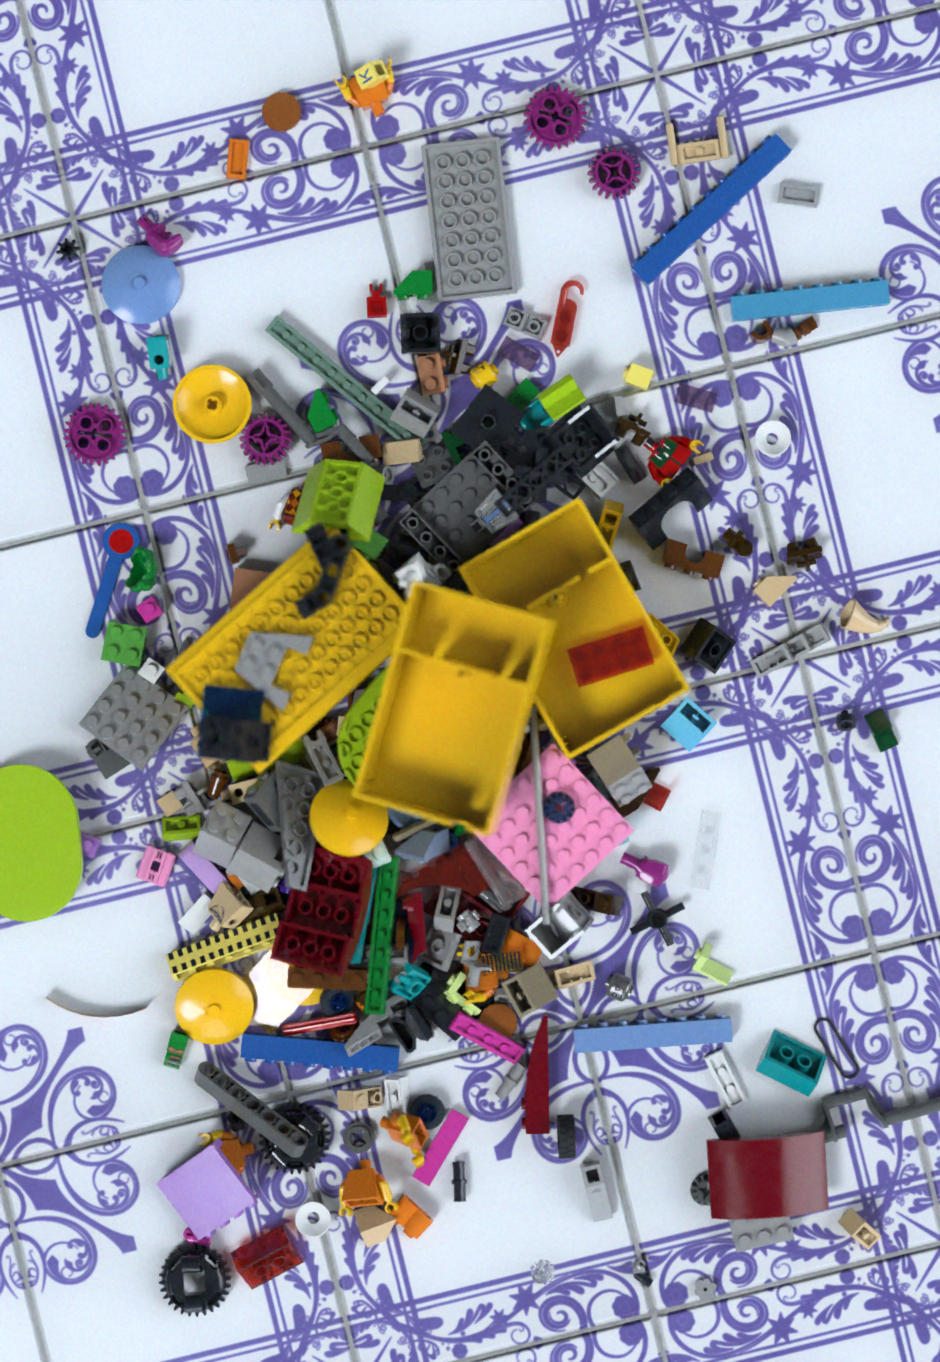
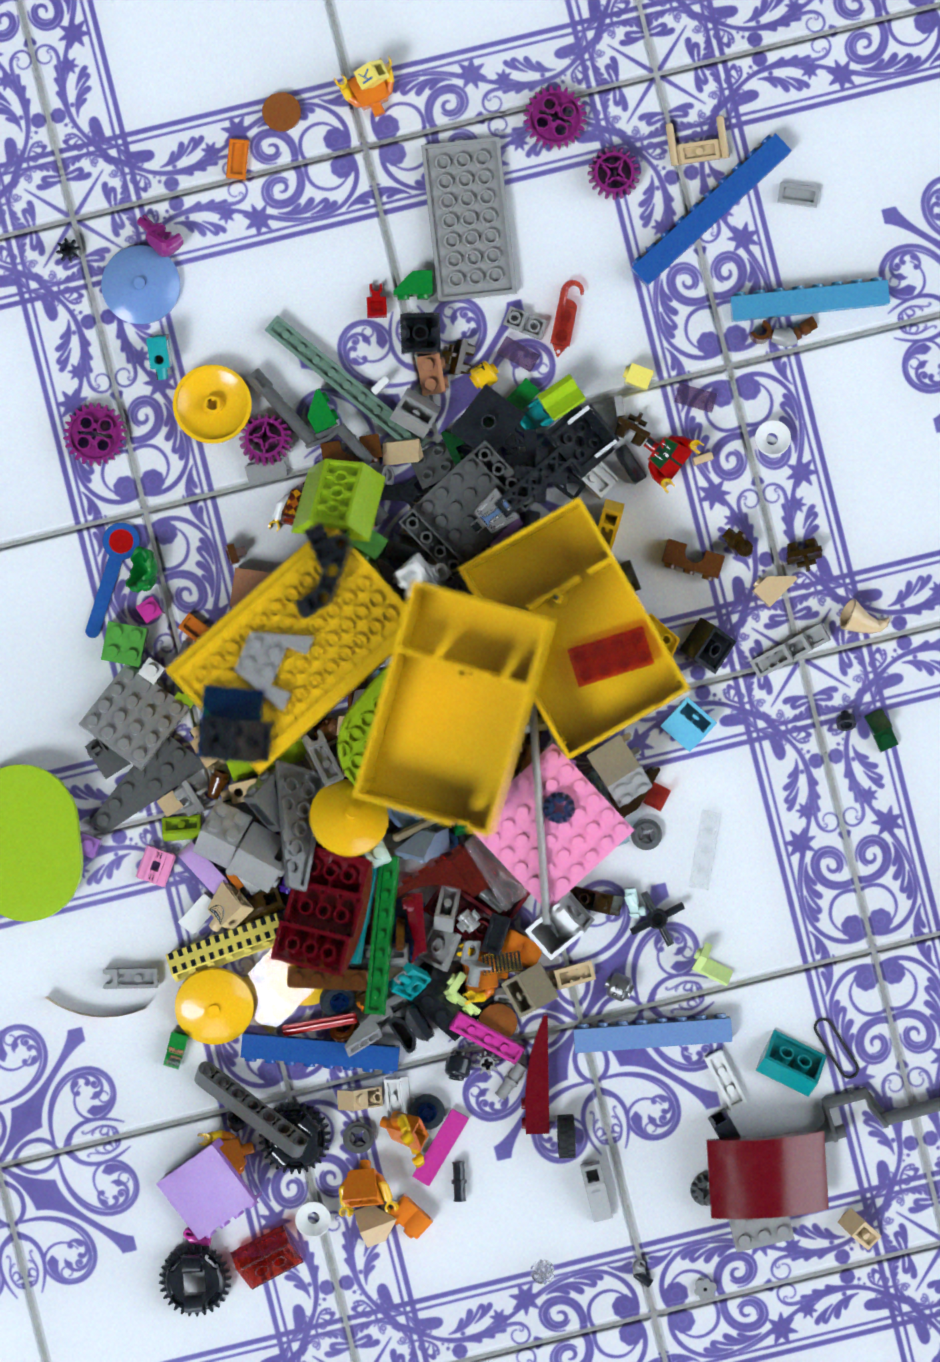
magenta piece [620,852,669,887] -> none
black arch [628,466,713,551] -> none
none -> dark grey wing [90,735,205,834]
none -> light grey plate [103,968,158,989]
none -> orange tile [178,612,210,641]
none -> black head [445,1051,472,1081]
none -> light grey gear [475,1050,499,1076]
none -> light aqua arm [624,887,647,918]
none -> dark grey gear [631,819,662,850]

